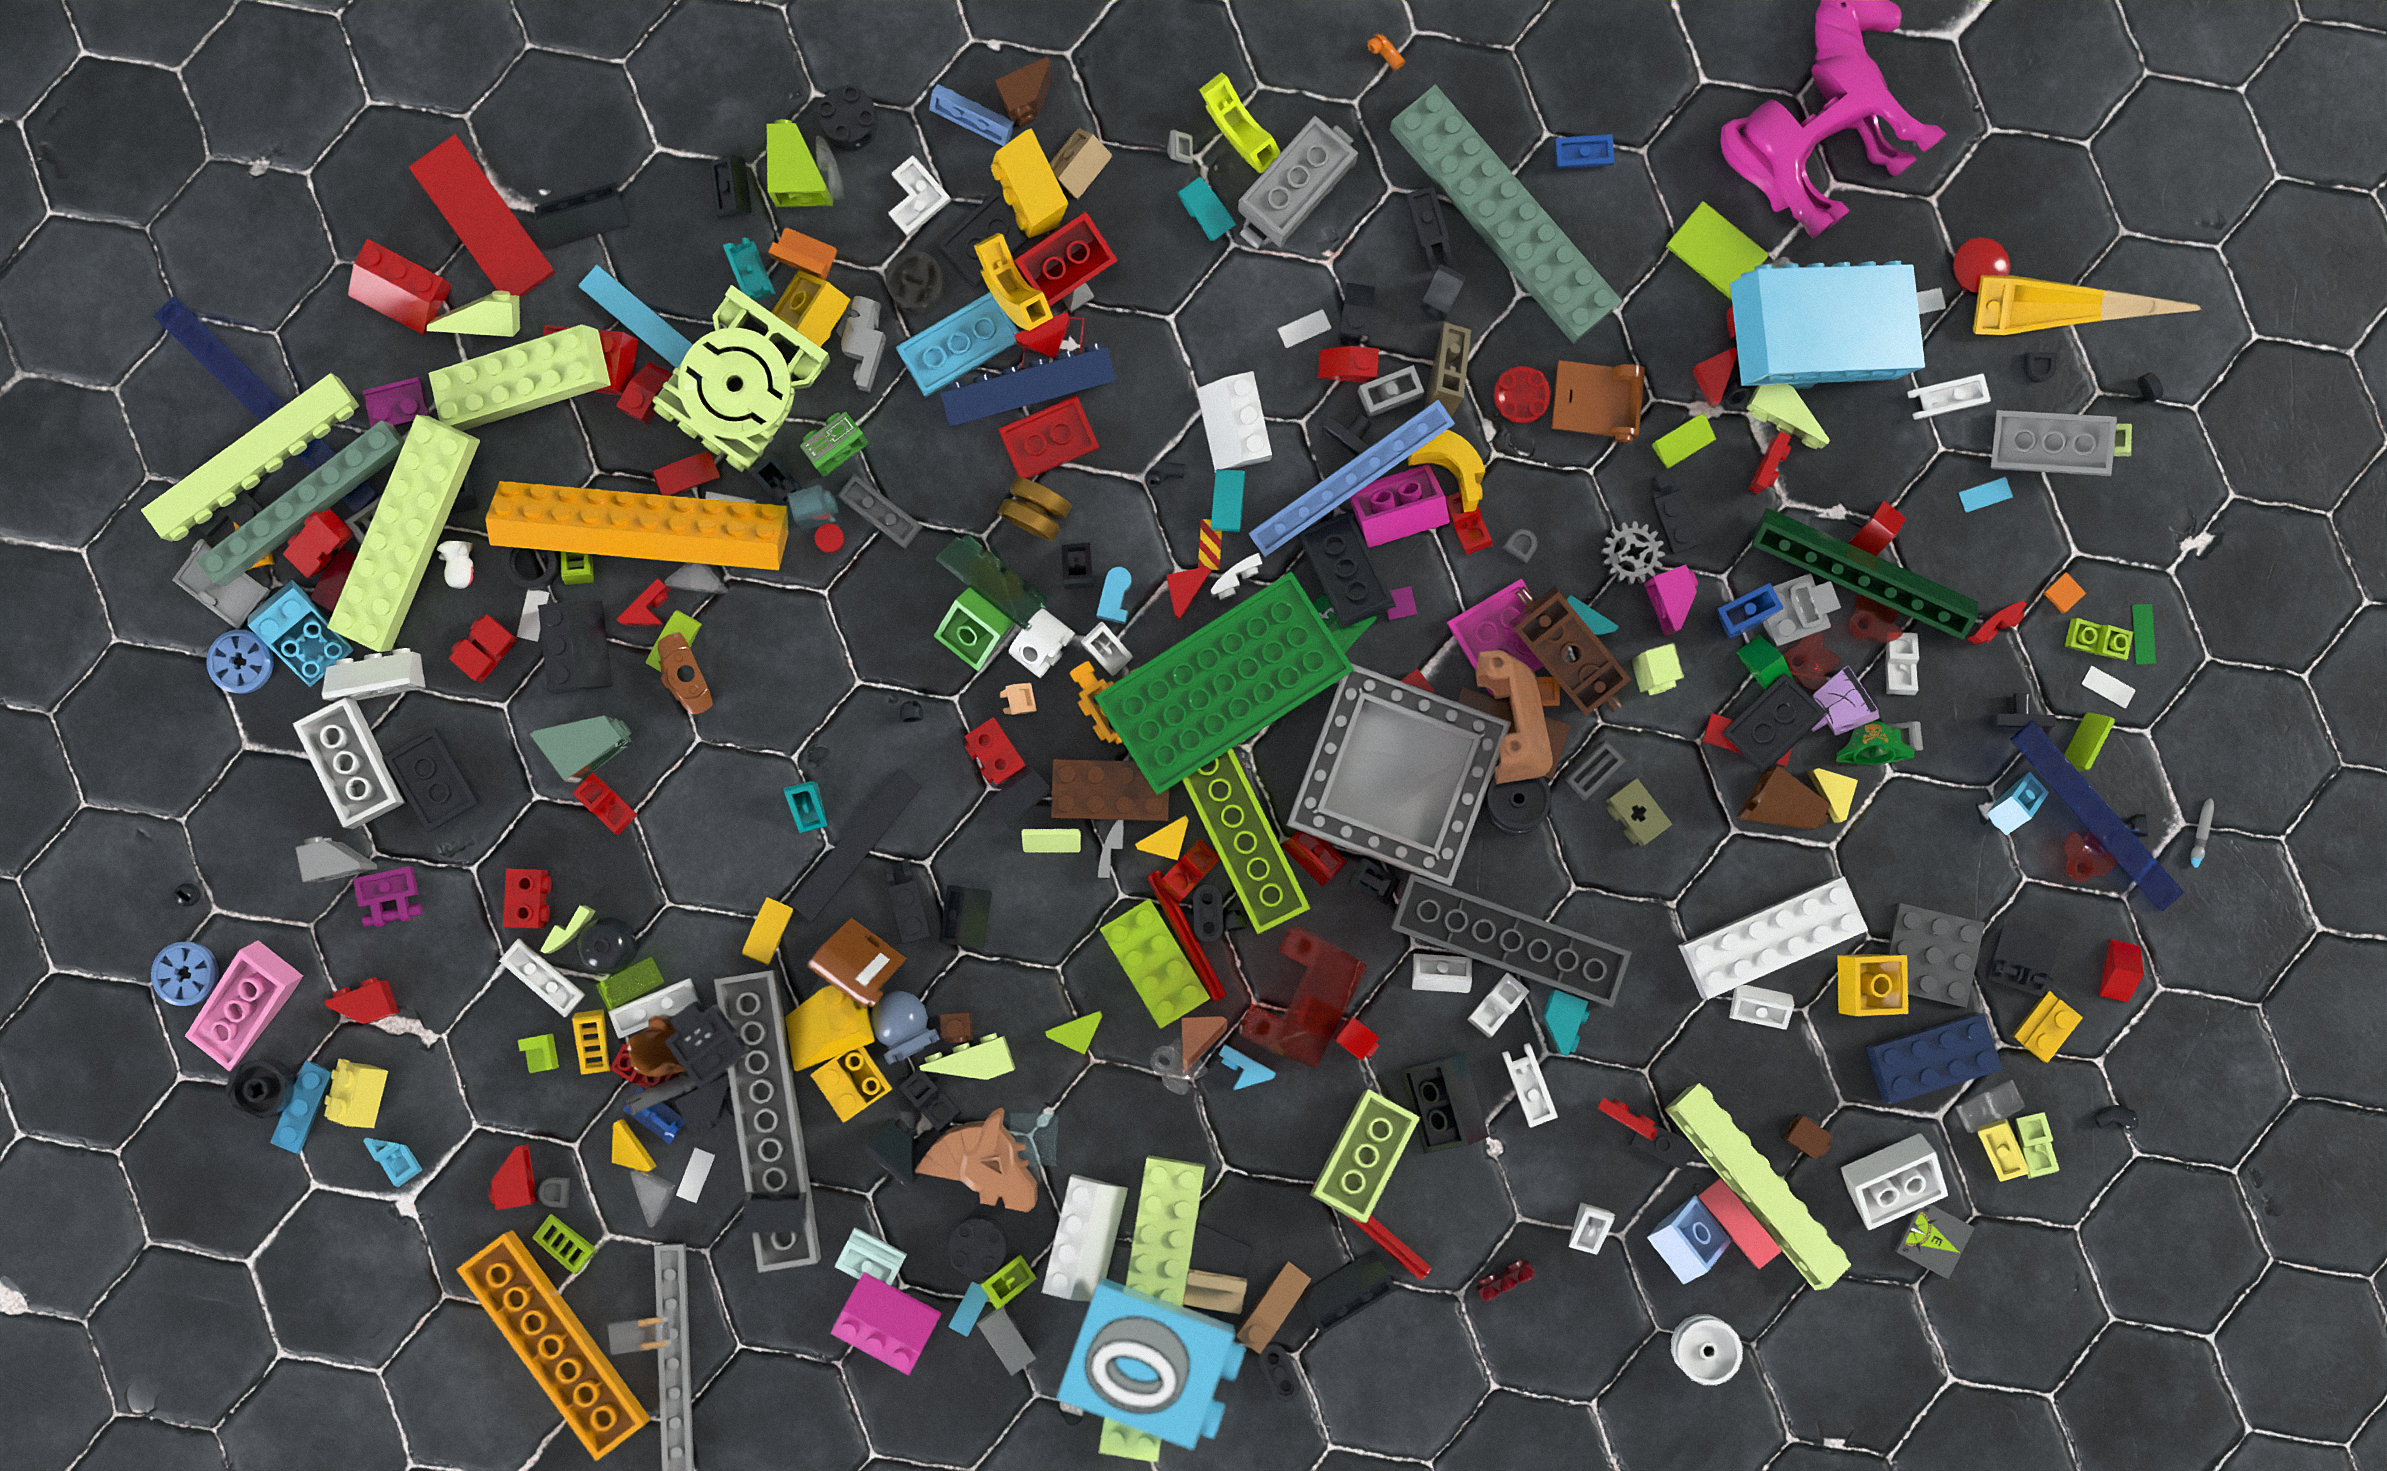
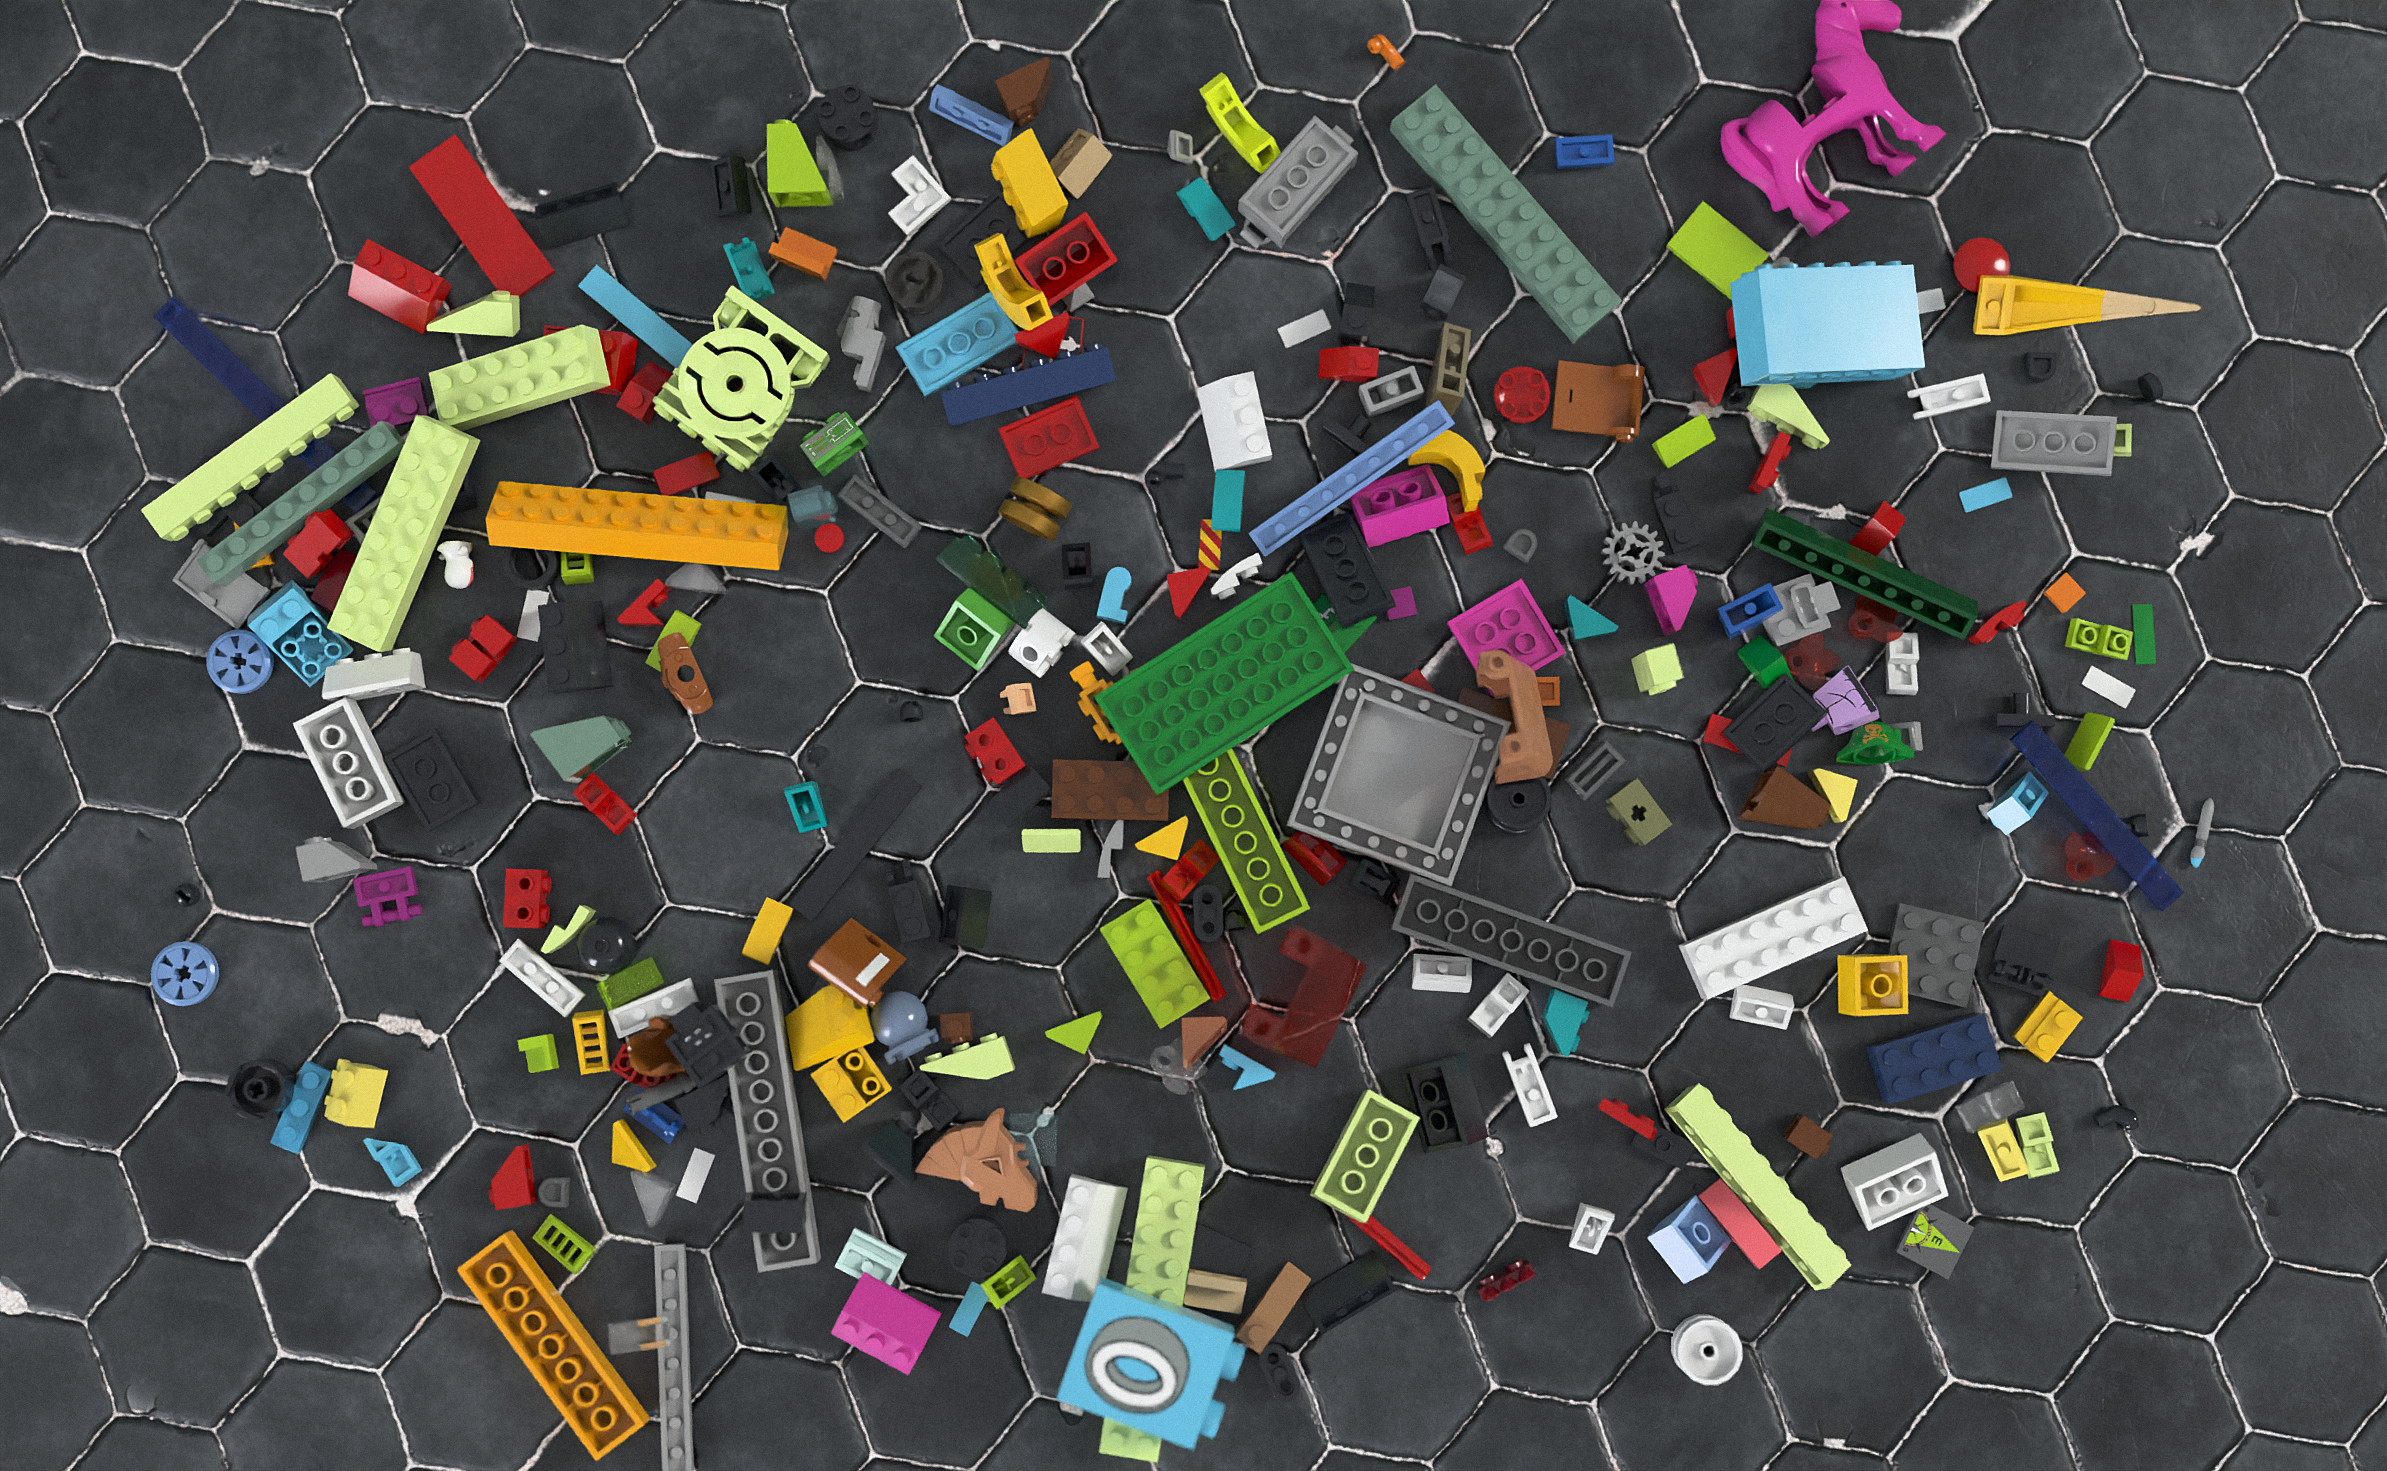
bright pink slope [185,940,303,1072] -> none
red slope [324,977,399,1024] -> none
yellow slope [771,270,851,348] -> none
light grey slope [976,1307,1036,1376] -> none
red slope [1332,1015,1379,1061] -> none
reddish brown brick [1510,586,1632,716] -> none

